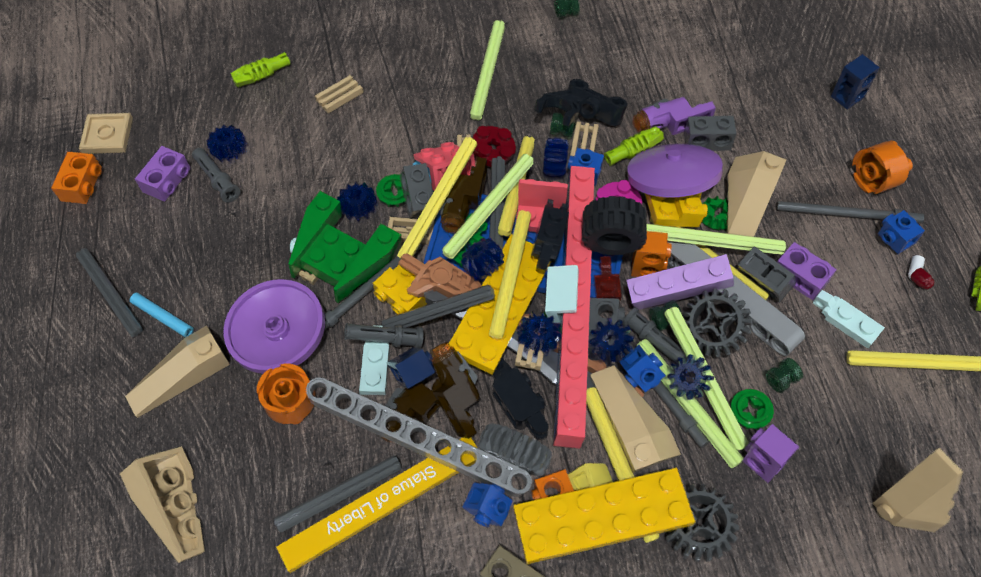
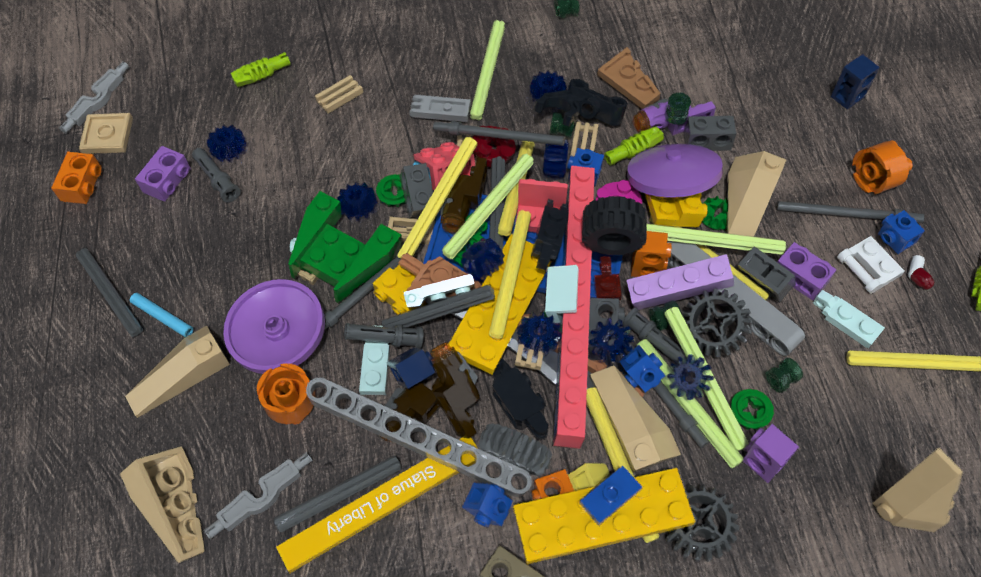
none -> light grey piece [59,61,130,134]
none -> light grey piece [204,452,313,539]
none -> light aqua hinge [404,274,475,308]
none -> light grey hinge [409,95,471,122]
none -> dark grey bar [433,121,565,146]
none -> clear blue gear [530,70,567,101]
none -> blue plate [579,466,642,526]
none -> medium nougat wing [597,47,660,109]
none -> clear green wheel [665,92,691,125]
none -> white plate [837,236,904,294]

